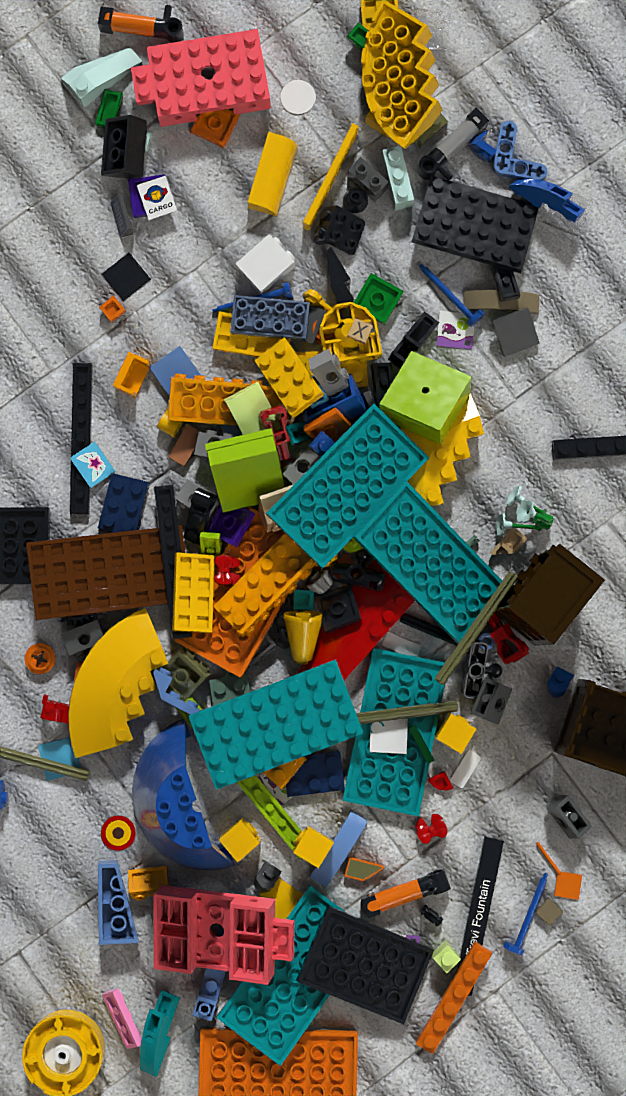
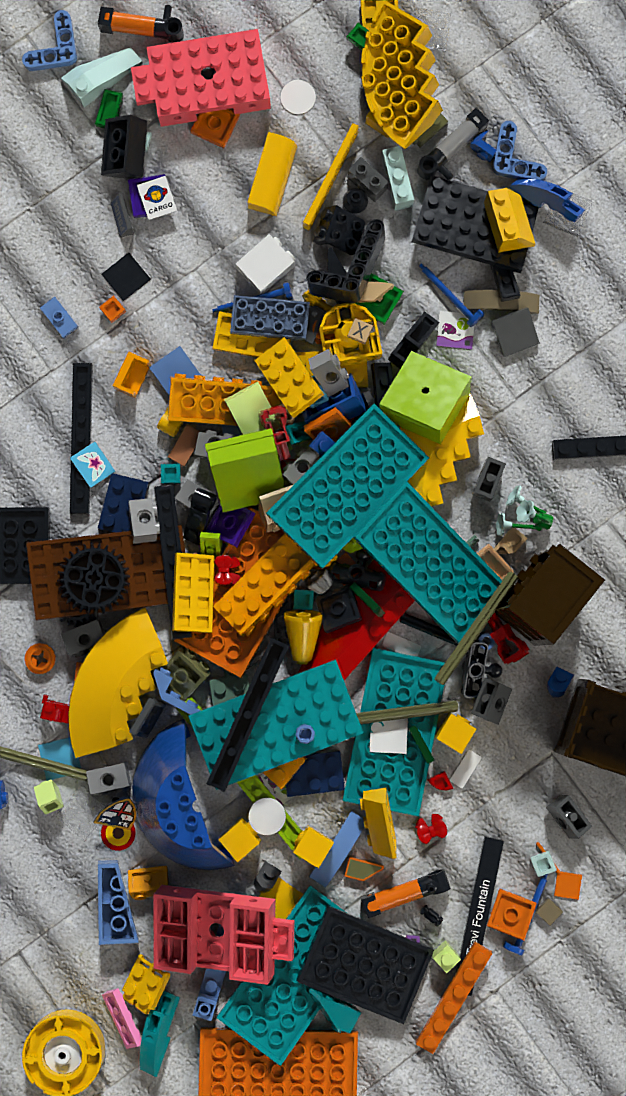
none -> medium blue beam [22,10,77,71]
none -> yellowish green brick [34,779,64,814]
none -> medium blue plate [40,297,78,338]
none -> clear plate [55,785,106,842]
none -> black gear [57,543,130,615]
none -> light grey brick [86,762,131,797]
none -> shield [93,796,136,830]
none -> yellow plate [122,954,171,1014]
none -> light grey brick [128,498,160,544]
none -> dark grey tile [129,698,166,738]
none -> teal plate [161,464,181,484]
none -> black tile [206,638,289,792]
none -> white sticker [249,798,286,835]
none -> medium blue tile [295,724,315,744]
none -> black beam [306,219,386,303]
none -> teal slope [309,988,362,1033]
none -> dark green tile [350,582,385,617]
none -> tan slope [357,282,394,303]
none -> yellow slope [360,788,397,859]
none -> dark grey brick [472,457,506,502]
none -> light nougat tile [476,544,514,581]
none -> yellow slope [484,188,536,253]
none -> orange tile [487,889,537,941]
none -> light aqua tile [531,851,557,877]

